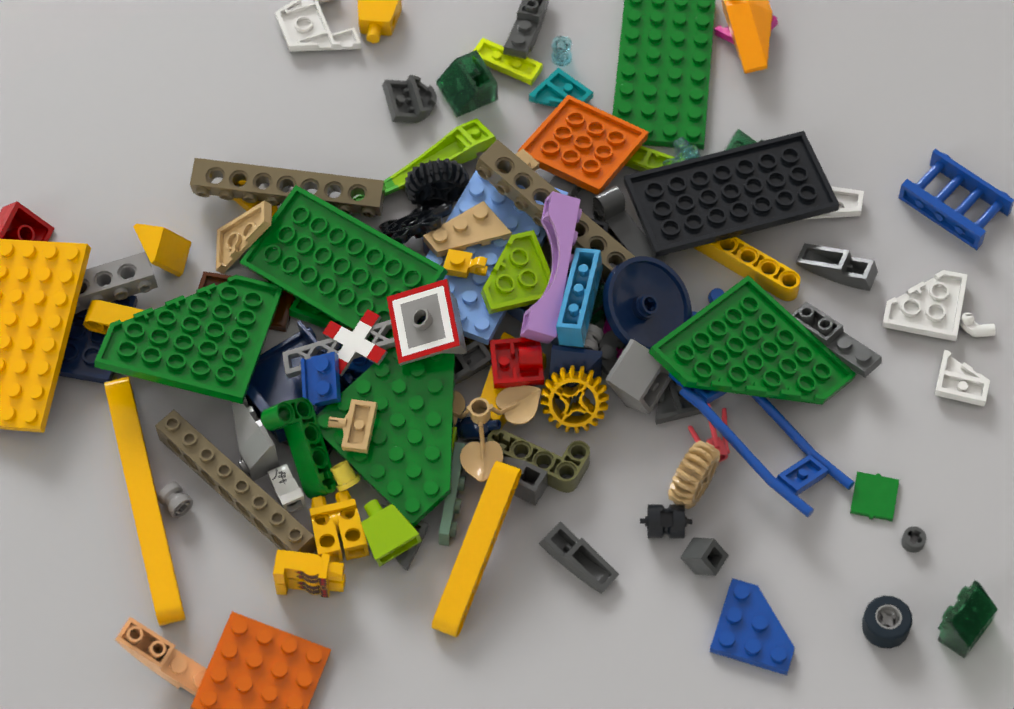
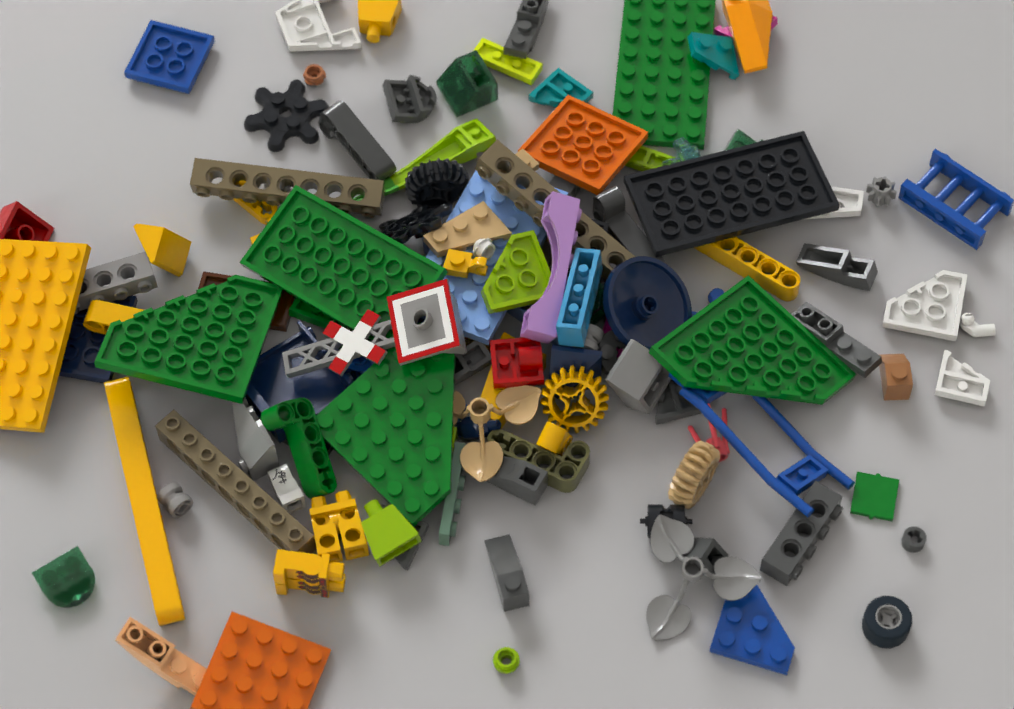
tan wing [216,201,272,274] -> none
blue plate [301,352,341,407] -> none
tan plate [328,399,378,454] -> none
light yellow piece [330,460,361,492] -> none
yellow beam [431,461,522,637] -> none
dark grey slope [538,521,619,593] -> none
clear light blue bush [551,36,572,66] -> none
clear green slope [938,580,998,659] -> none
none -> clear green slope [31,546,95,608]
none -> blue plate [124,20,215,94]
none -> black plate [244,80,329,152]
none -> nougat plate [303,64,326,86]
none -> dark grey beam [318,100,396,180]
none -> white plate [473,238,496,260]
none -> dark grey slope [484,534,529,612]
none -> lime plate [493,647,520,674]
none -> yellow piece [536,421,573,456]
none -> light grey plant [646,514,761,640]
none -> teal wing [688,32,739,80]
none -> dark grey brick [760,481,843,586]
none -> light grey gear [866,176,897,207]
none -> medium nougat slope [879,354,913,401]

